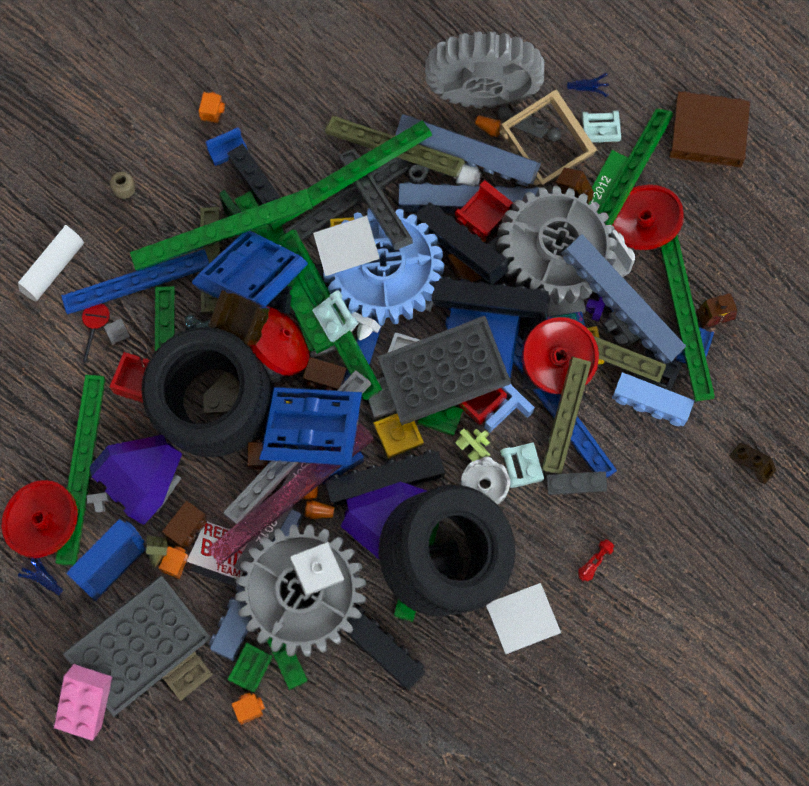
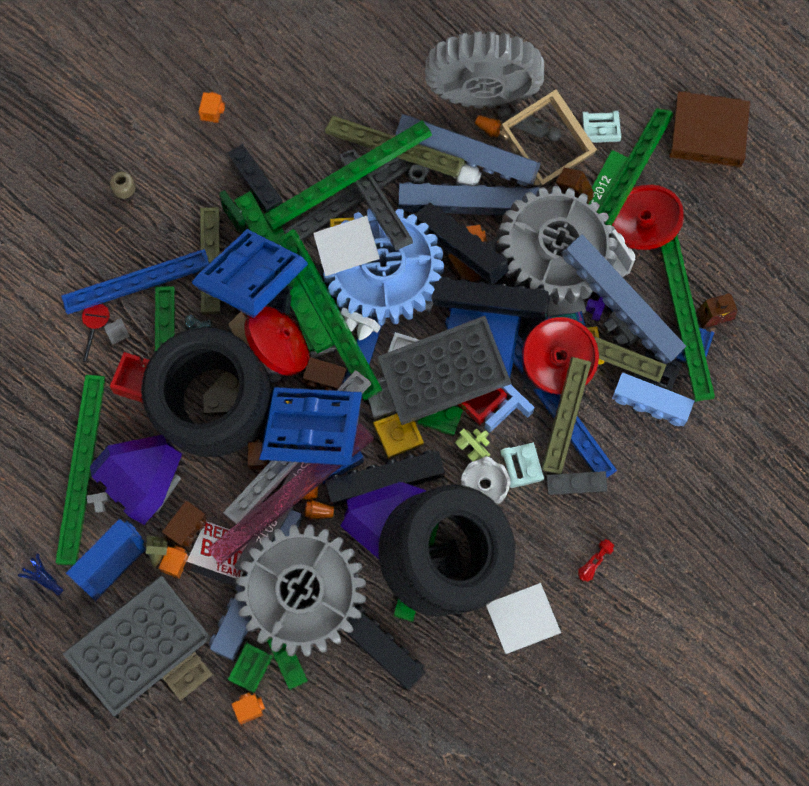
red dish [1,480,78,558] -> none
white brick [18,225,84,301] -> none
bright pink brick [54,664,112,741] -> none
green plate [130,189,313,271] -> none
blue panel [205,128,248,166] -> none
dark brown panel [208,290,270,345] -> none
white plate [290,542,344,596] -> none
light aqua plate [312,291,358,342] -> none
red panel [455,180,513,241] -> none
clear blue piece [567,72,609,97] -> none
dark brown bracket [730,443,776,484] -> none

